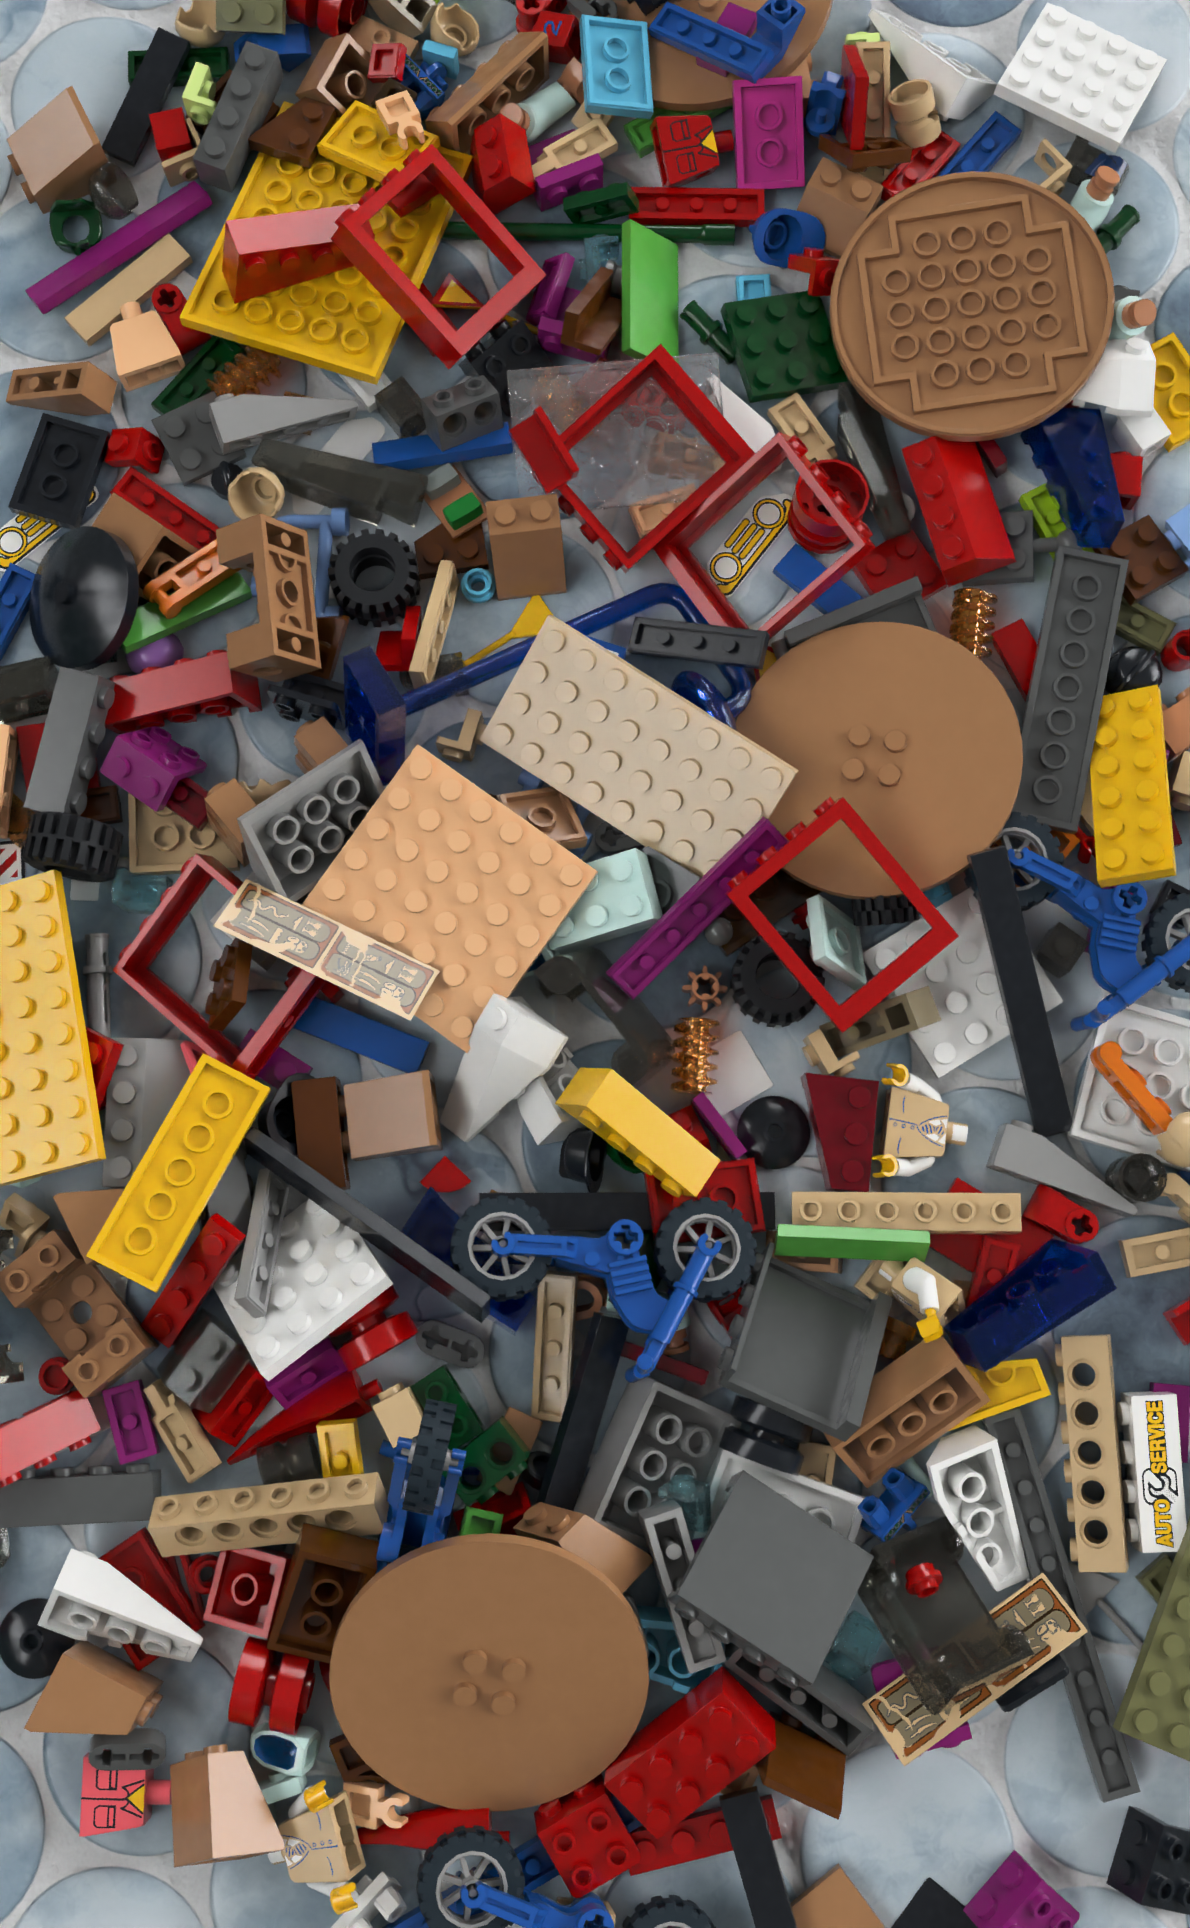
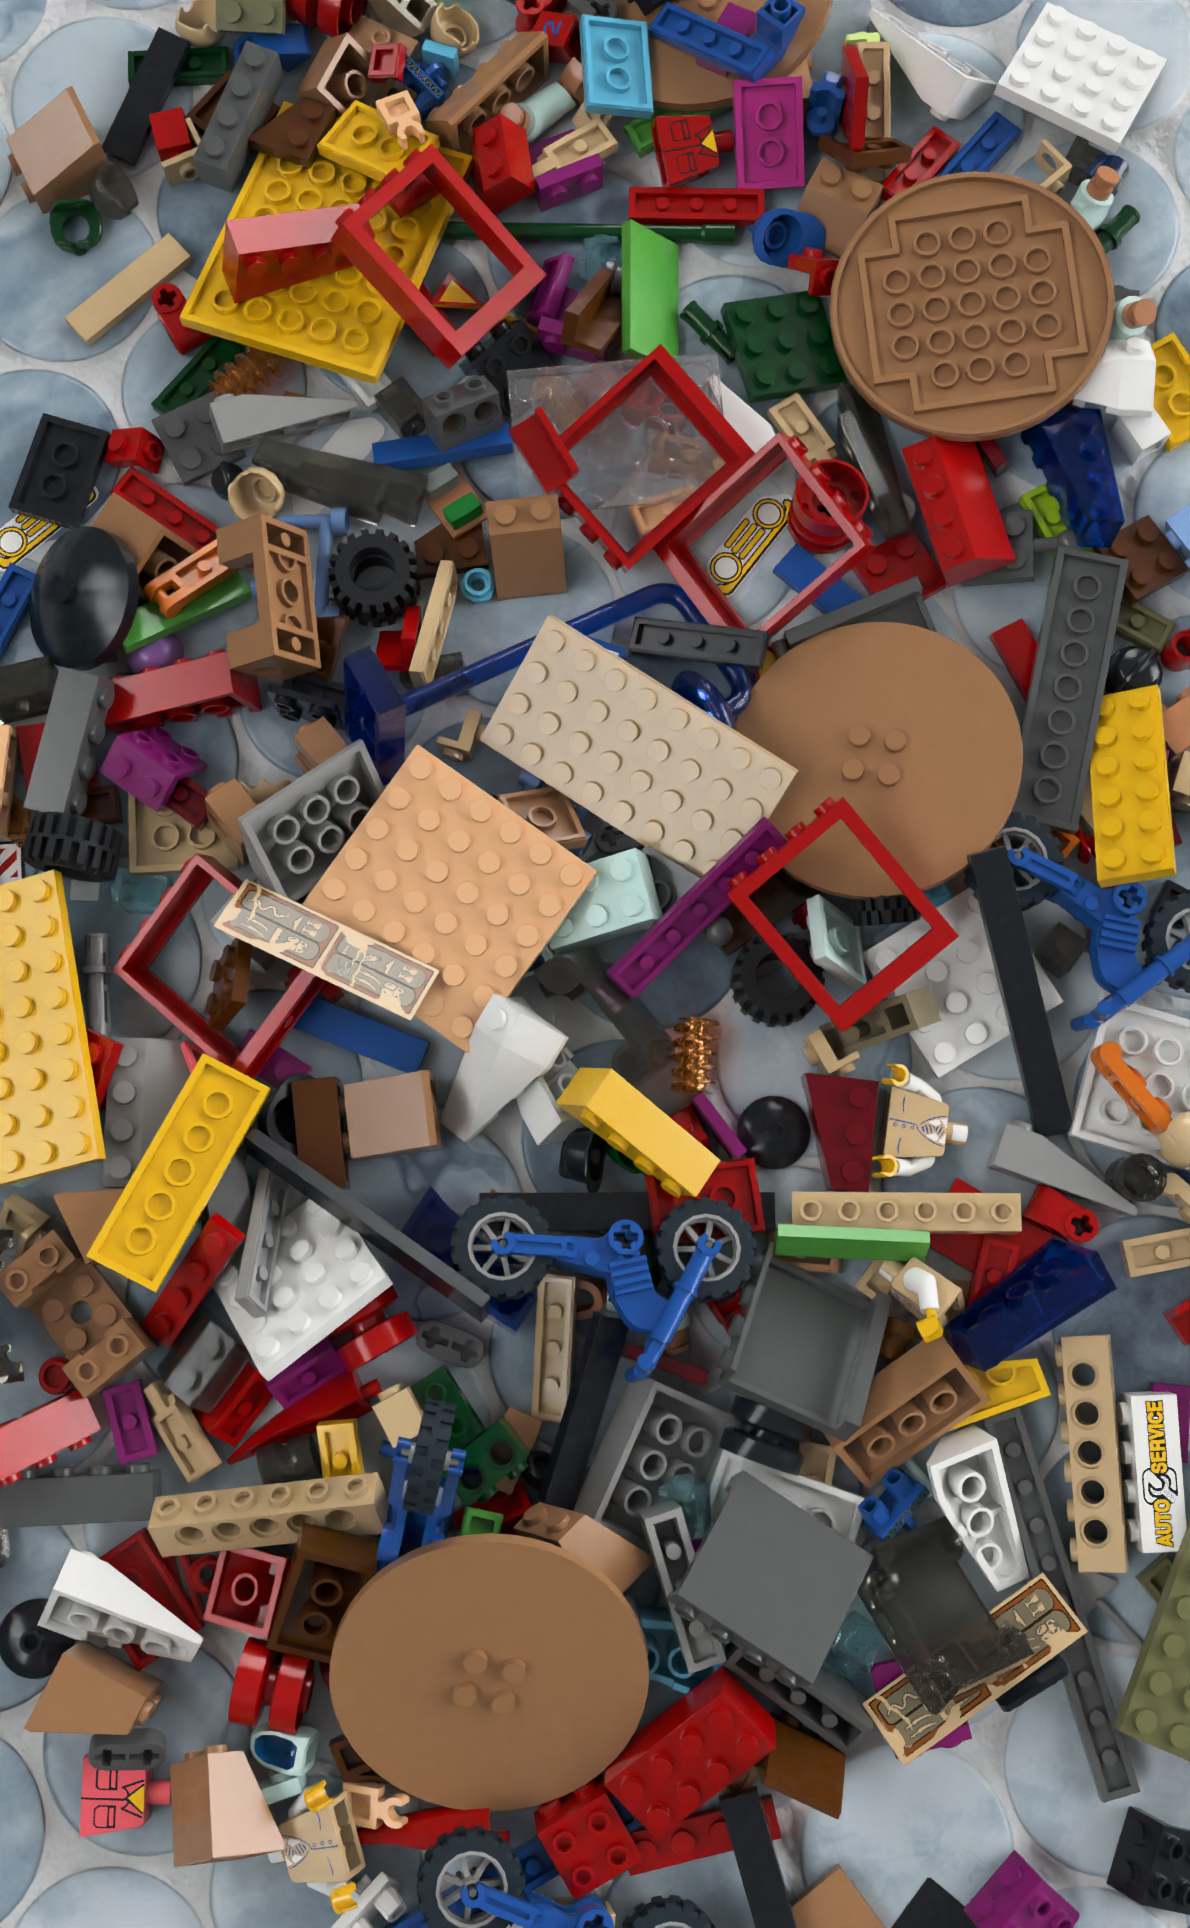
medium nougat slope [6,361,117,416] -> none
magenta tile [25,180,213,314] -> none
light nougat torso [110,302,186,392] -> none
yellowish green bracket [182,62,217,125] -> none
red tile [419,1156,472,1193] -> none
yellow piece [450,595,553,676] -> none
dark green plate [563,182,639,224] -> none
nougat gear [681,965,728,1013] -> none
white sticker [685,1031,773,1116] -> none
medium azure tile [735,274,771,301] -> none
tan wheel [888,79,941,148] -> none
red plate [905,1563,943,1598] -> none
clear orange piece [949,588,998,660] -> none
red brick [1096,451,1143,510] -> none

